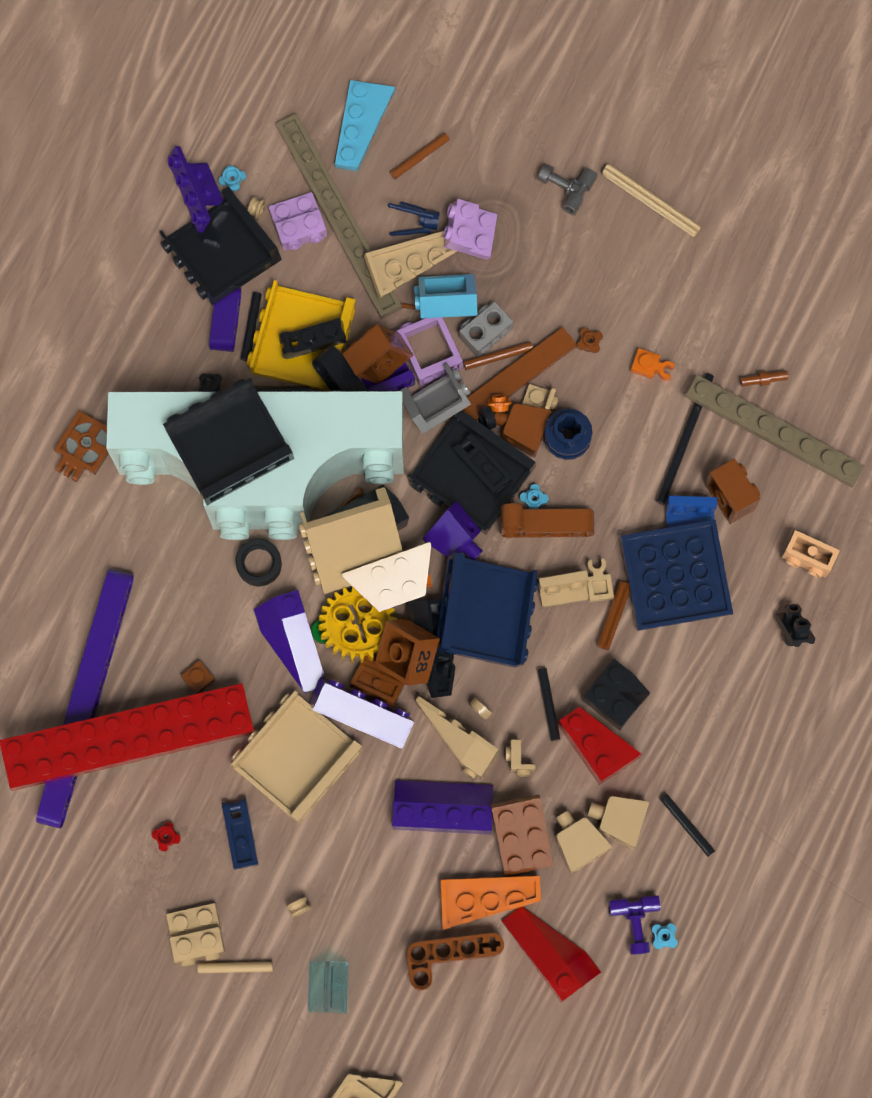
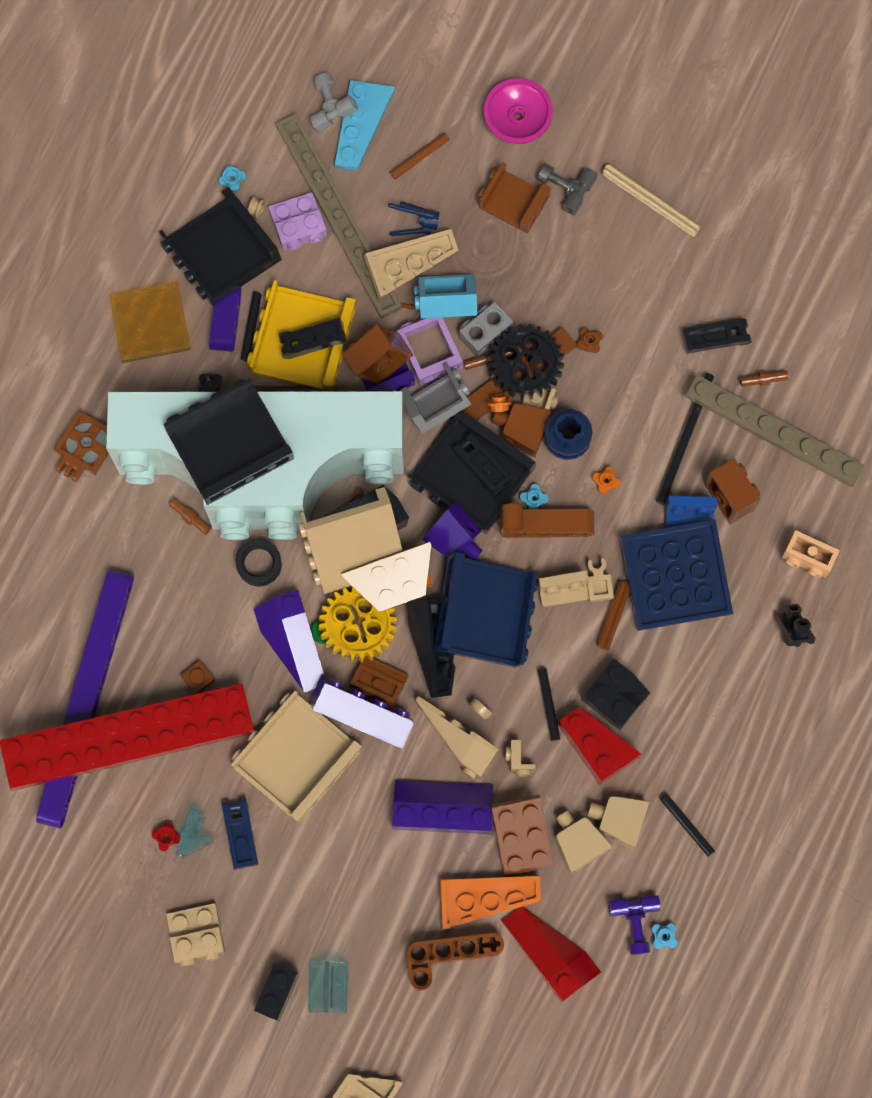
dark purple bracket [168,146,223,233] -> none
tan bar [198,962,273,973] -> none
tan bush [287,897,312,918] -> none
black beam [312,346,369,392] -> none
dark orange brick [375,619,440,686] -> none
lavender plate [443,199,498,260] -> none
black tile [478,406,496,430] -> none
orange plate [630,348,675,381] -> none
none -> clear yellow plate [109,282,191,363]
none -> dark orange bar [169,498,212,535]
none -> clear light blue slope [176,807,214,859]
none -> black brick [254,964,299,1022]
none -> light grey bar [310,73,358,132]
none -> dark orange panel [478,162,551,234]
none -> dark pink dish [484,78,553,144]
none -> black gear [488,324,564,400]
none -> orange plate [592,467,620,494]
none -> black plate [682,319,752,354]

